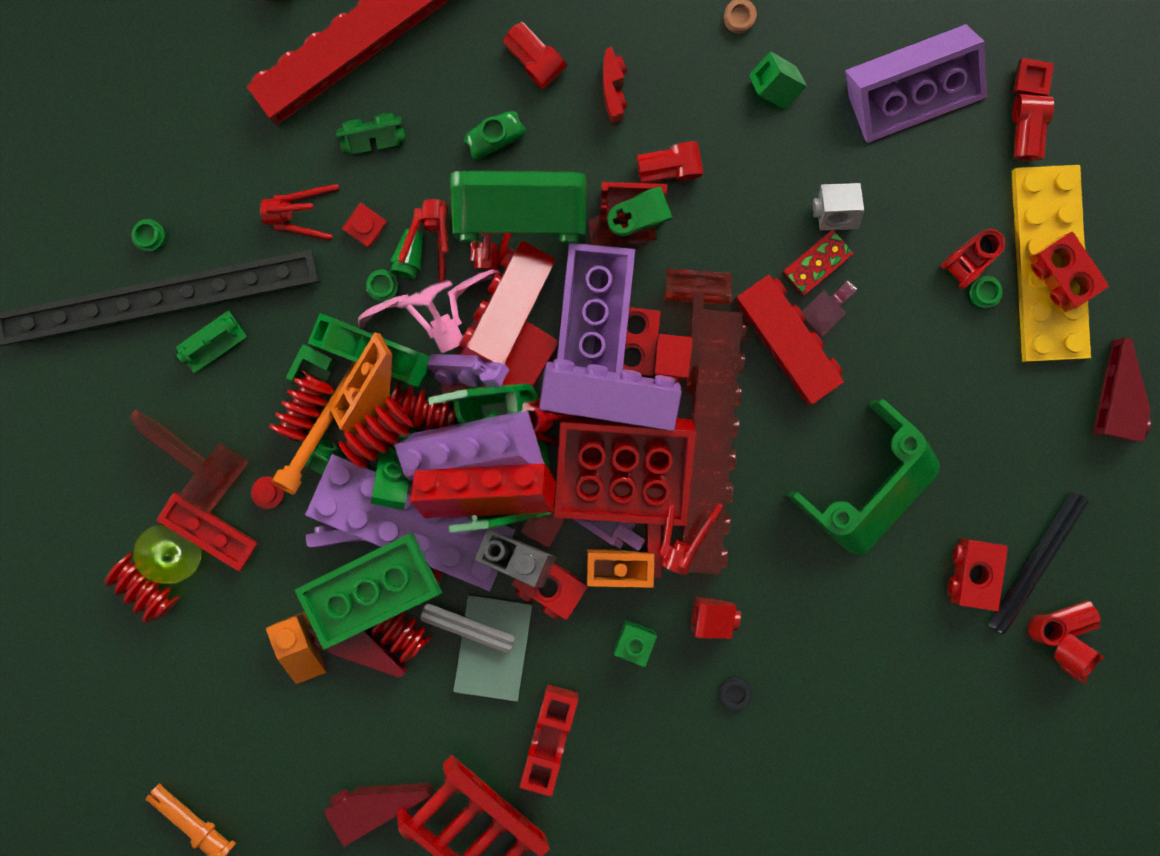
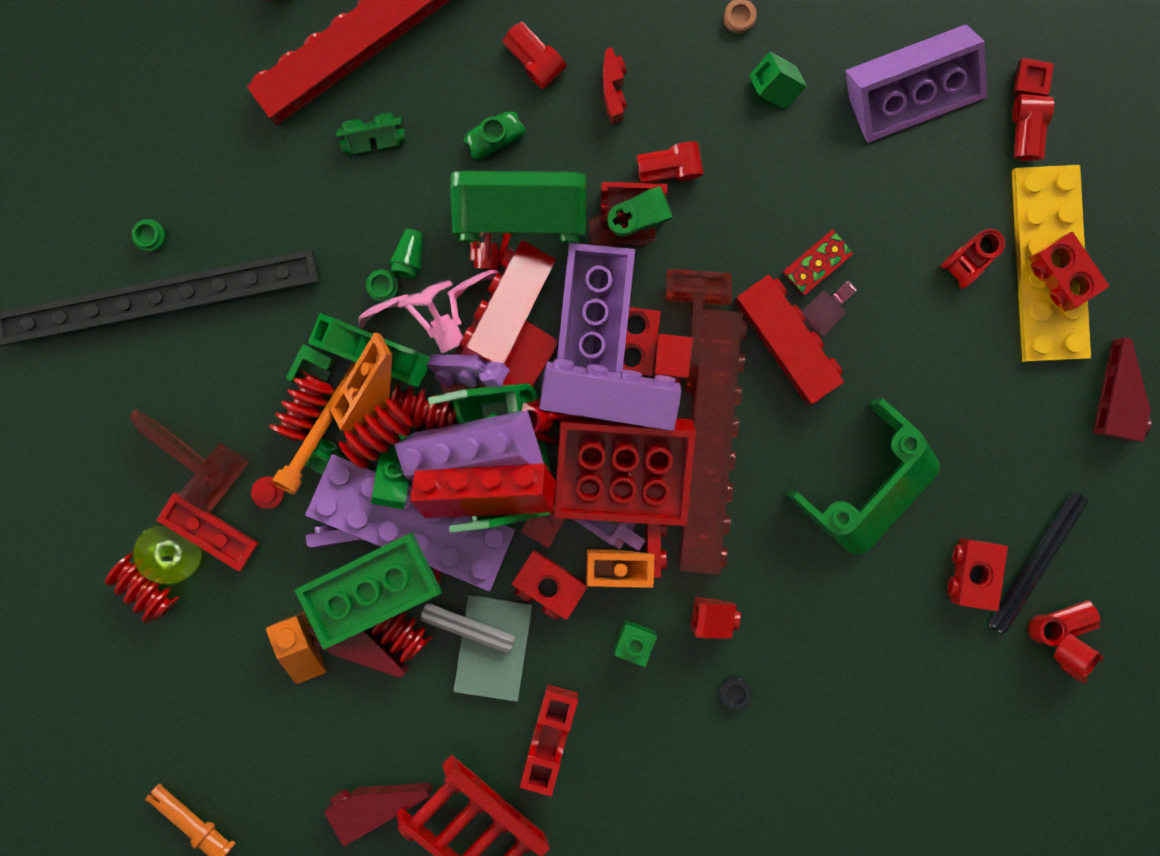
green hinge [176,310,247,374] -> none
red plant [260,184,340,240] -> none
red plate [342,202,388,249] -> none
red plant [398,199,449,283] -> none
flat silver slope [475,529,556,588] -> none
red plant [659,503,723,575] -> none
light grey brick [812,183,864,230] -> none
green plate [969,276,1003,308] -> none

